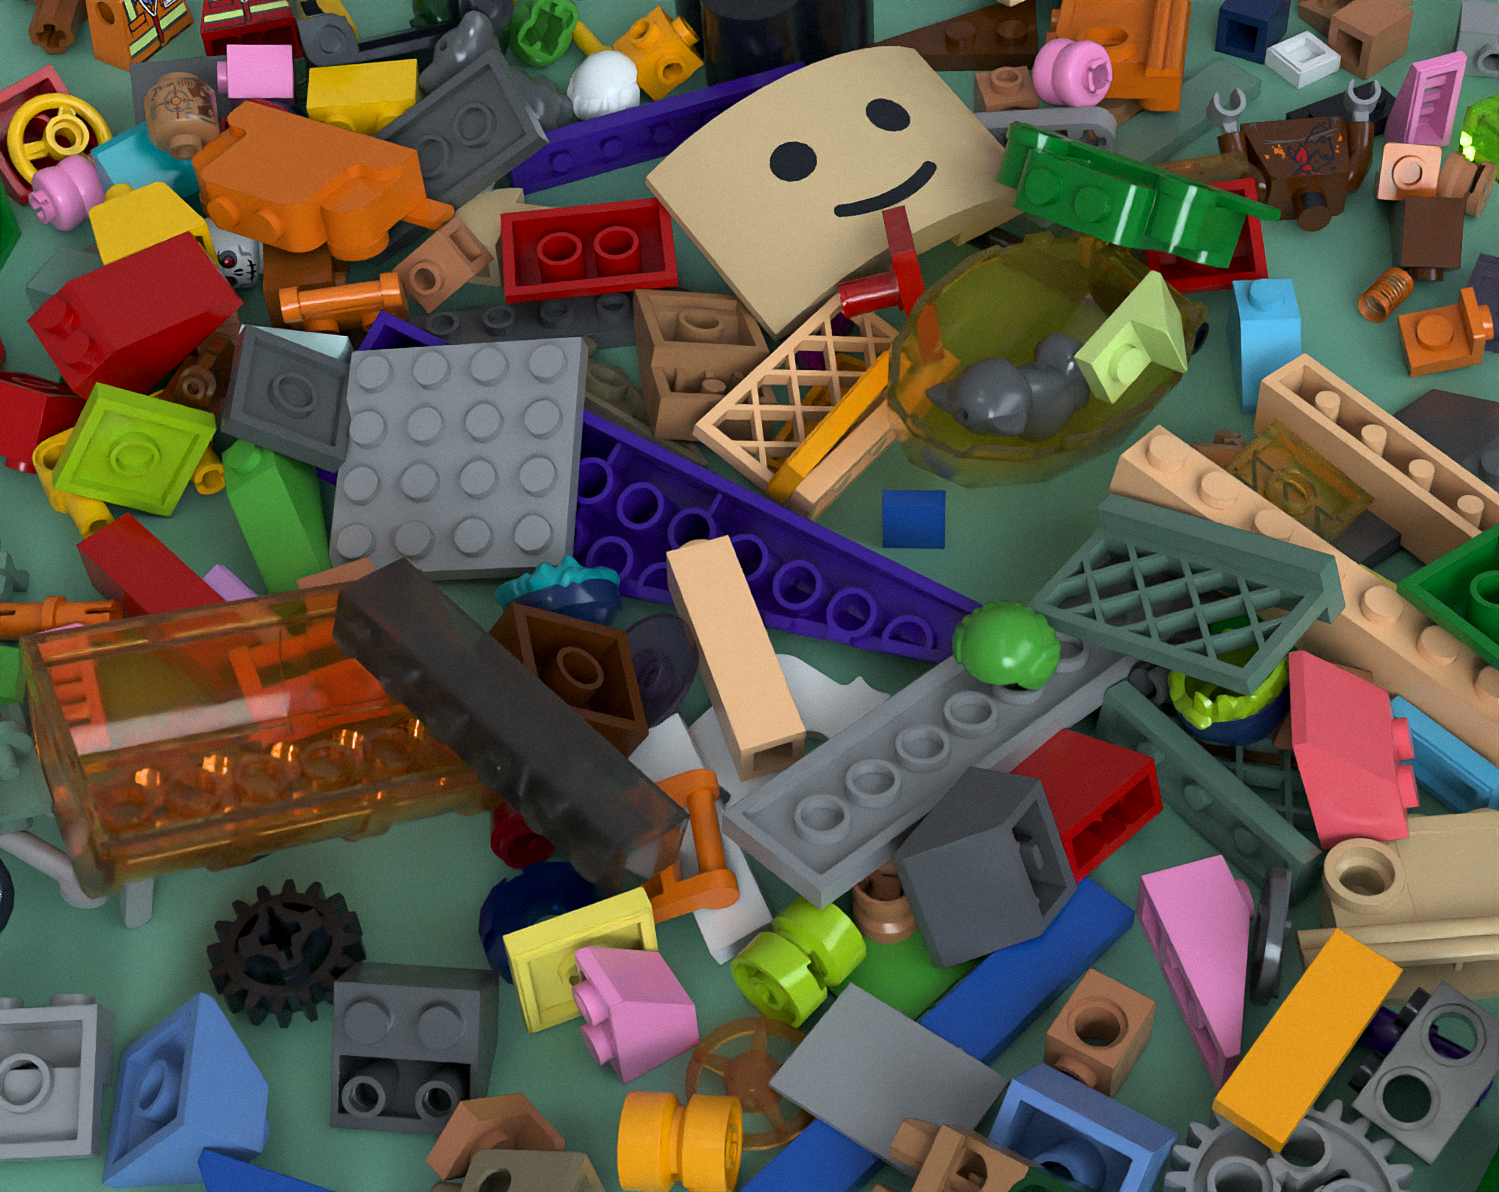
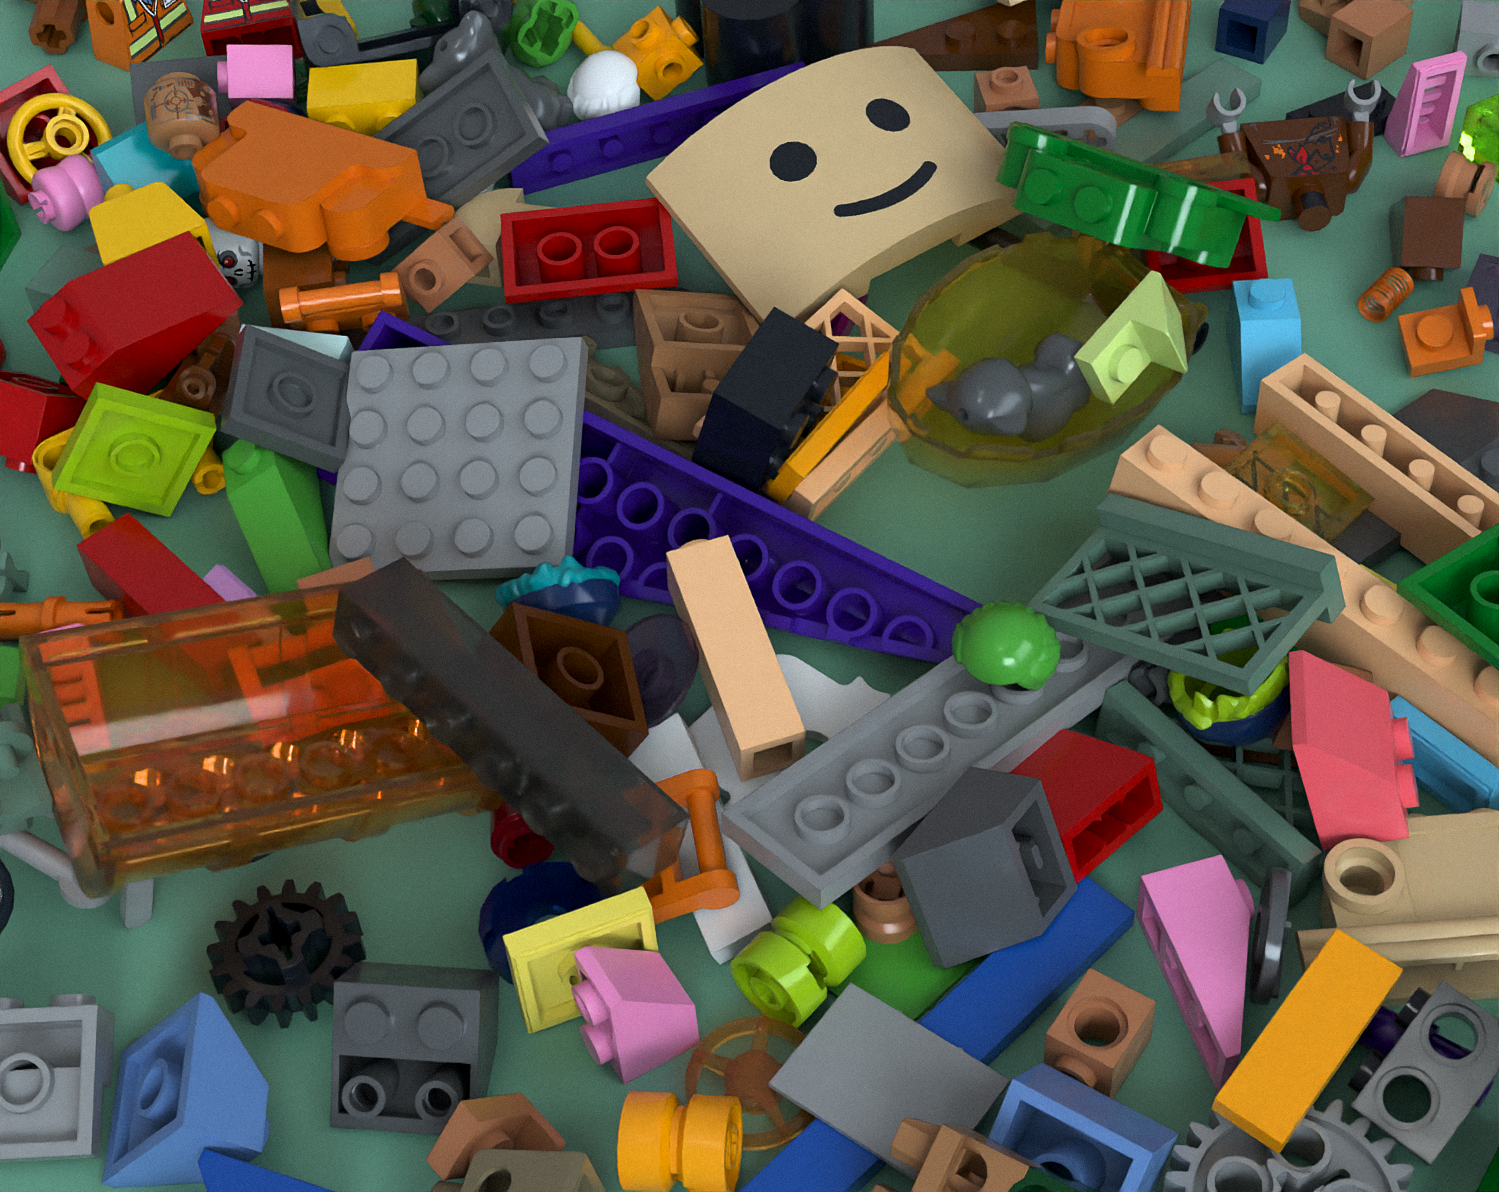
red tile [837,205,941,364] -> none
blue tile [882,490,946,549] -> none
bright pink piece [1032,38,1112,107] -> none
white tile [1265,30,1341,89] -> none
bracket [1373,142,1442,201] -> none
none -> black brick [691,307,839,494]

